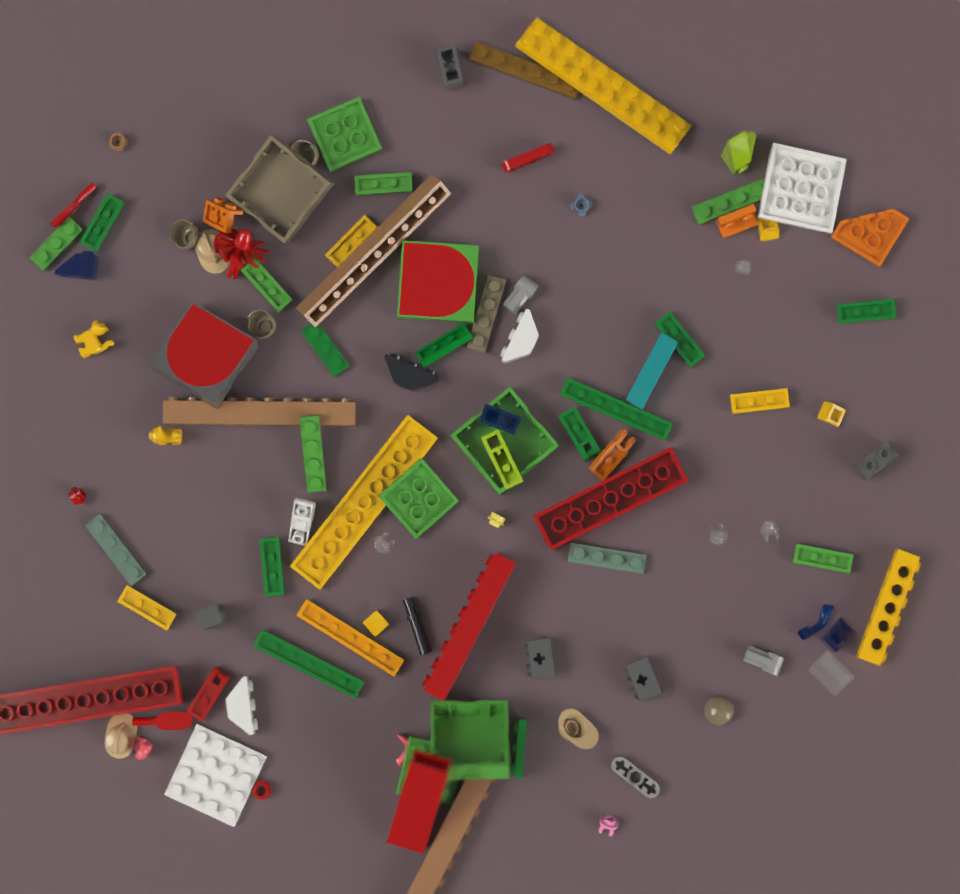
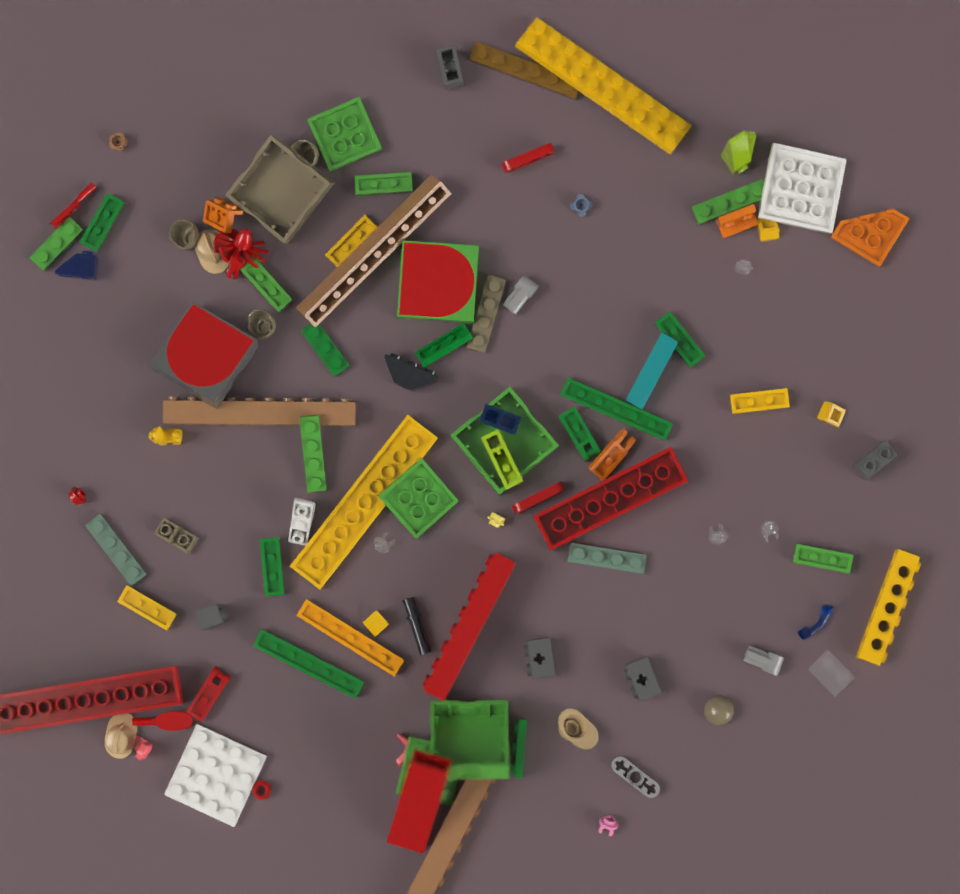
yellow animal [73,320,115,359] -> none
white slope [226,676,258,735] -> none
white slope [500,308,539,363] -> none
clear blue slope [819,617,854,652] -> none
green plate [836,299,896,324] -> none
none -> dark tan slope [154,517,199,554]
none -> red beam [512,481,565,514]

